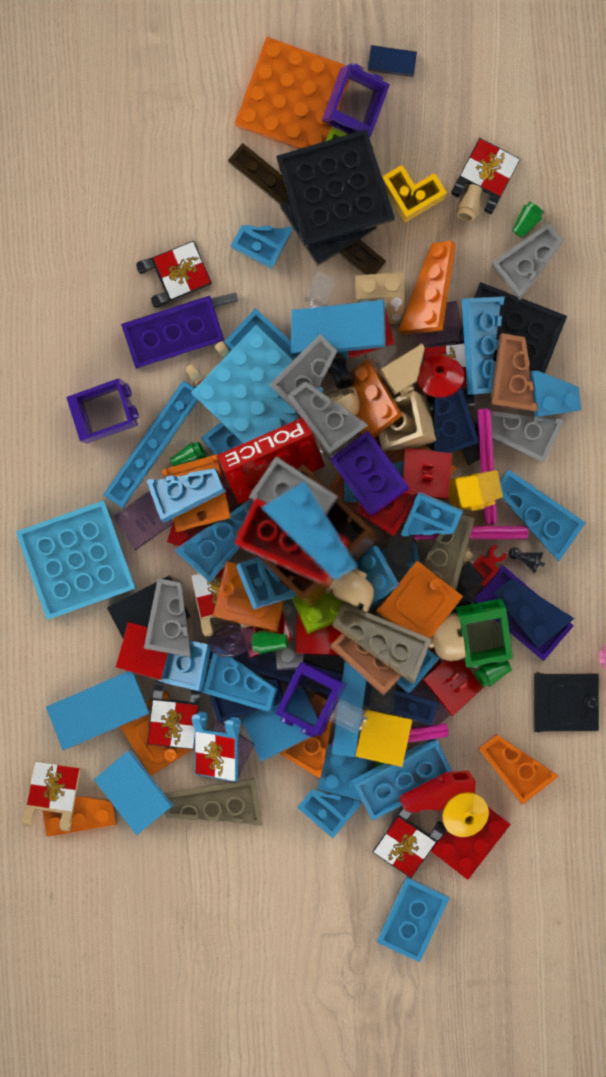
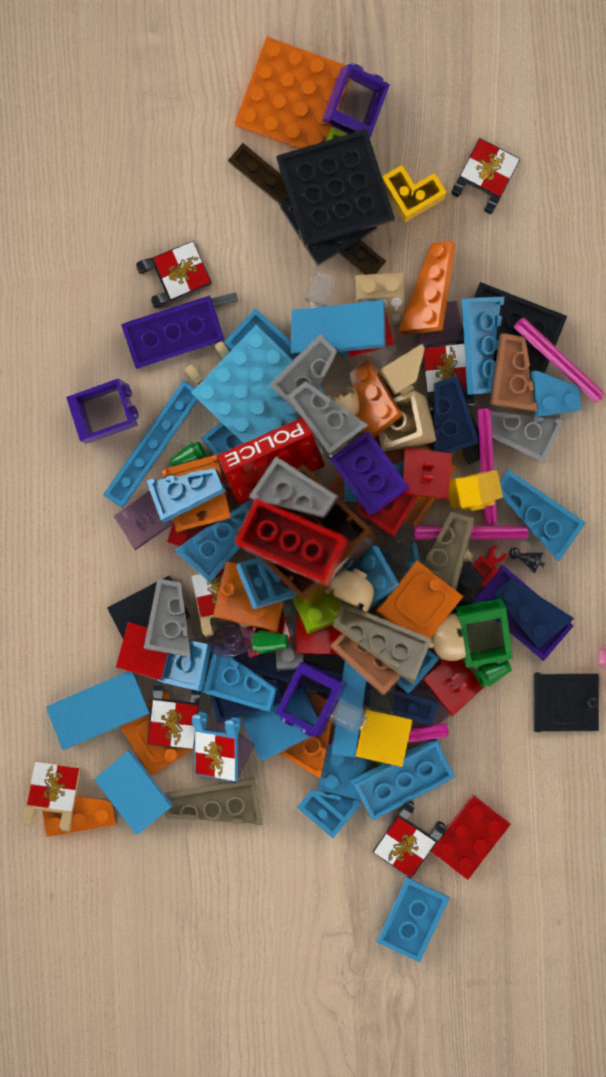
medium azure plate [16,500,136,620] -> none
dark azure wing [231,225,293,269] -> none
dark azure wing [262,481,357,580] -> none
black bush [327,358,355,389] -> none
dark blue tile [367,45,417,77] -> none
red slope [399,770,476,813] -> none
dark azure wing [401,492,463,536] -> none
red dish [417,356,464,398] -> none
yellow dish [442,792,489,837] -> none
tan cone [456,184,482,222] -> none
orange wing [478,734,559,805] -> none
light grey wing [492,223,563,300] -> none
green cone [512,201,544,238] -> none
none -> dark pink axle [514,318,605,402]

